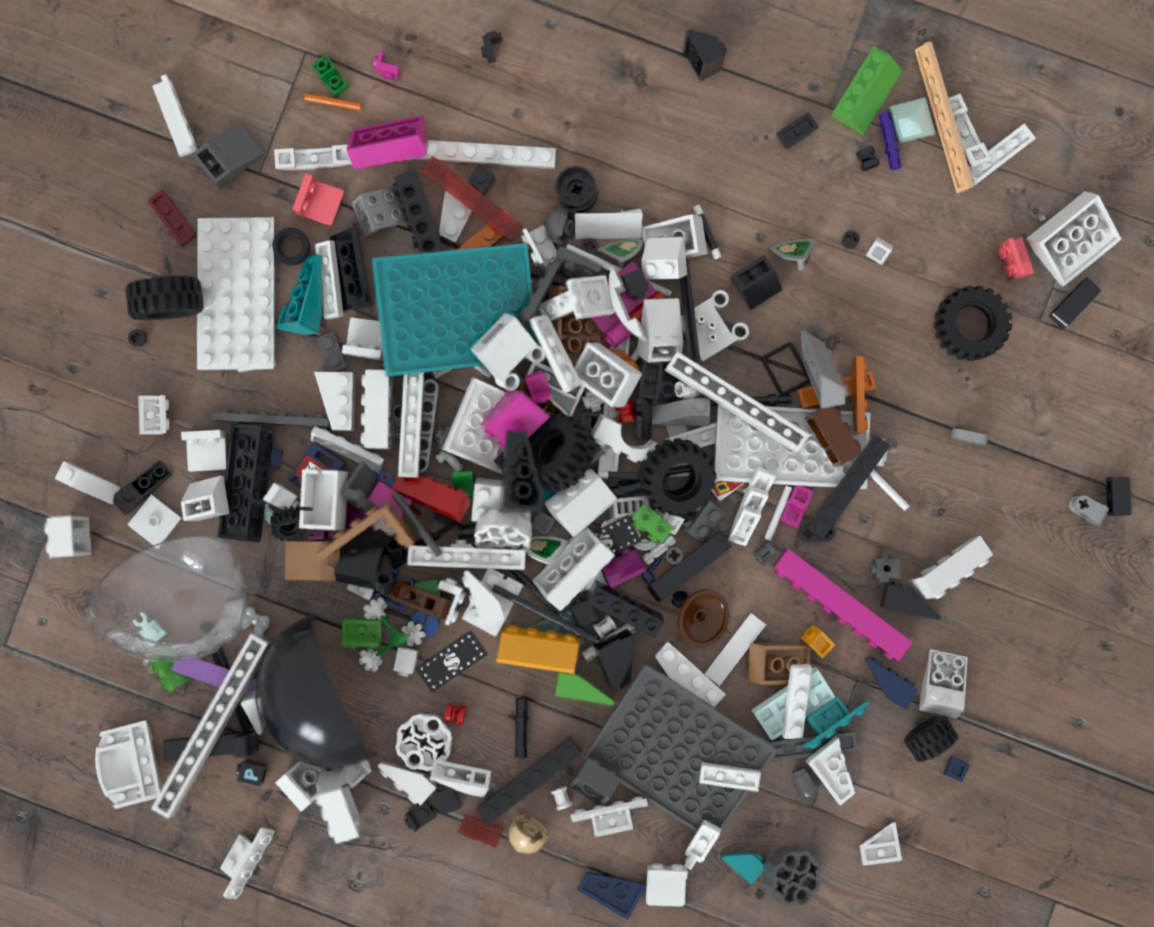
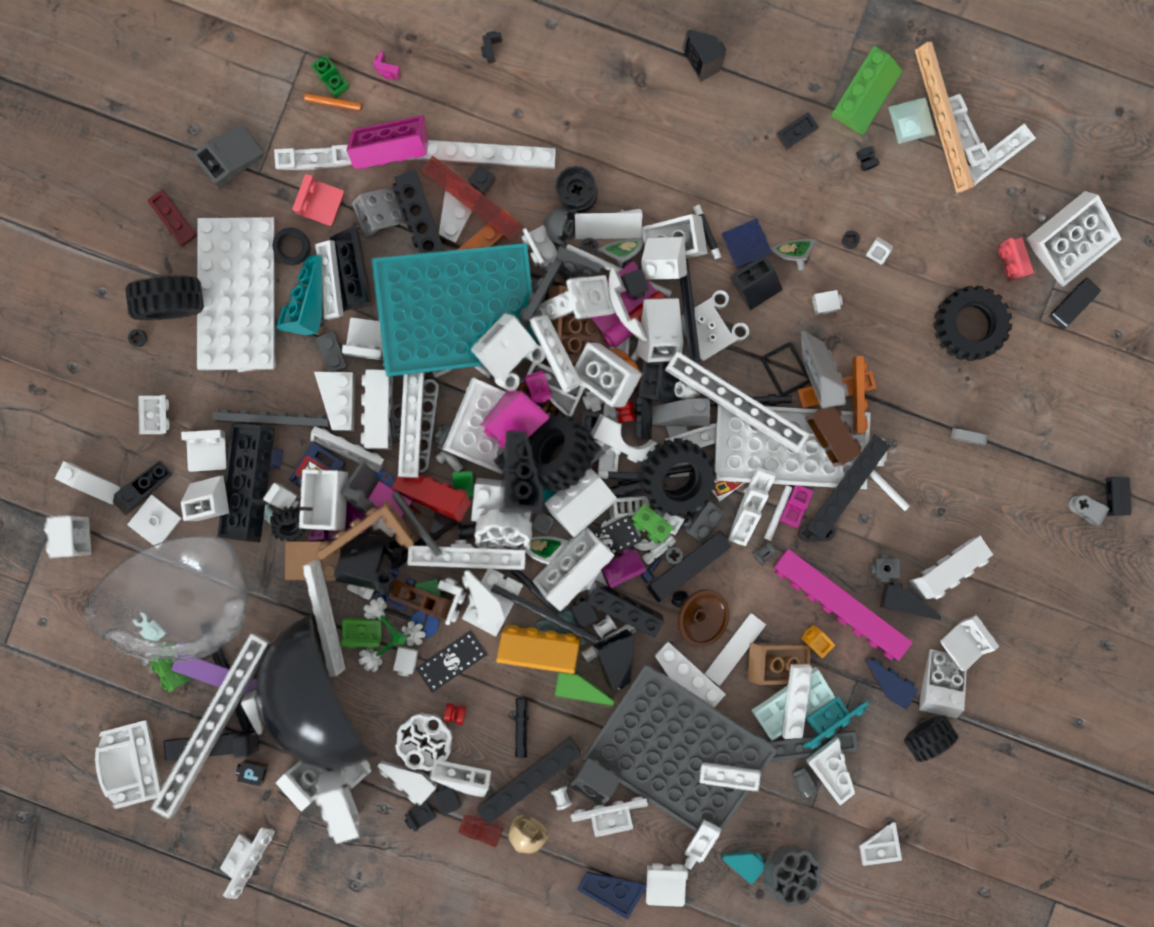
white fence [152,75,198,157] -> none
light grey piece [239,606,271,636] -> none
dark purple pin [878,112,902,170] -> none
dark blue tile [943,756,970,782] -> none
none -> white plate [303,560,346,677]
none -> clear blue tile [722,218,772,269]
none -> white brick [812,290,843,316]
none -> white bracket [941,615,999,671]

